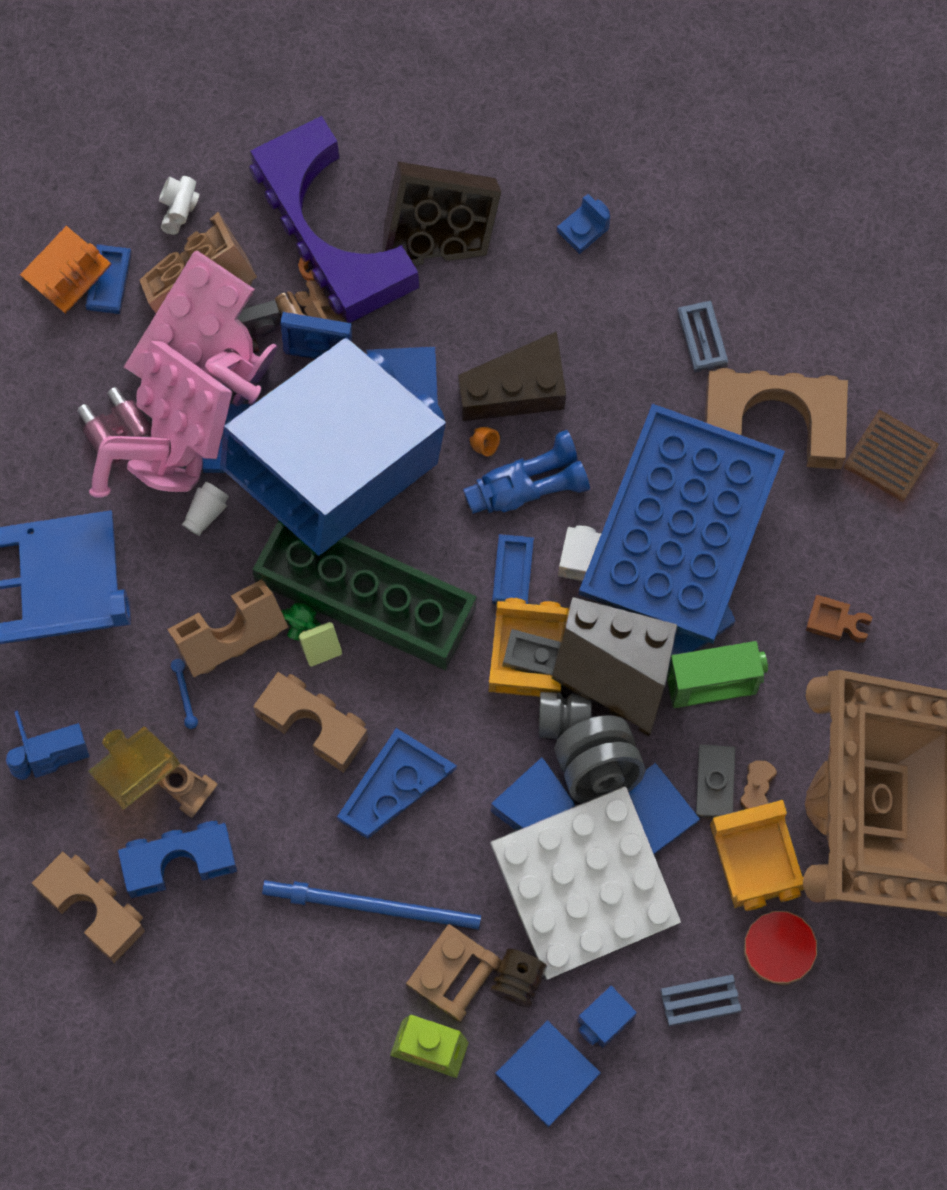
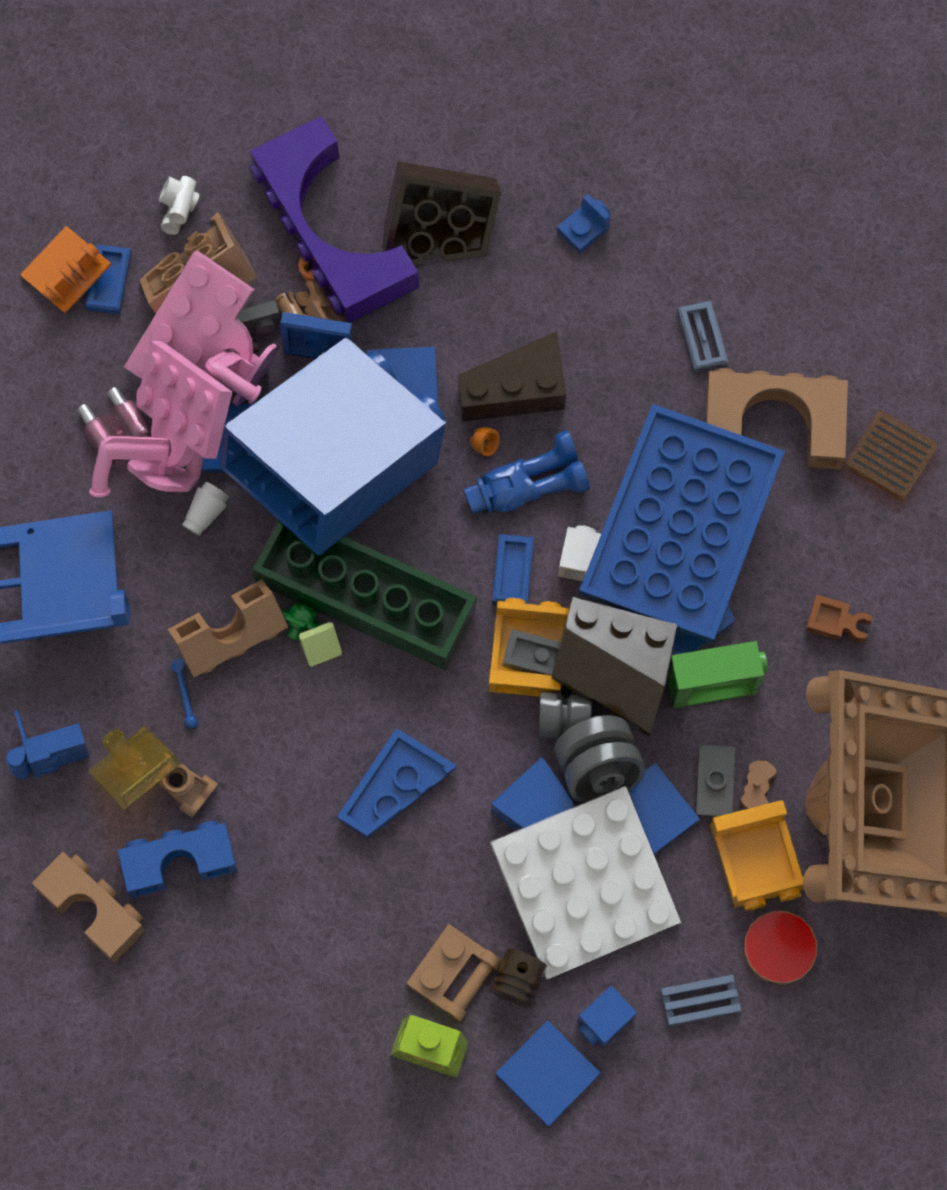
medium nougat arch [253,672,368,773] -> none
blue bar [262,880,481,930] -> none

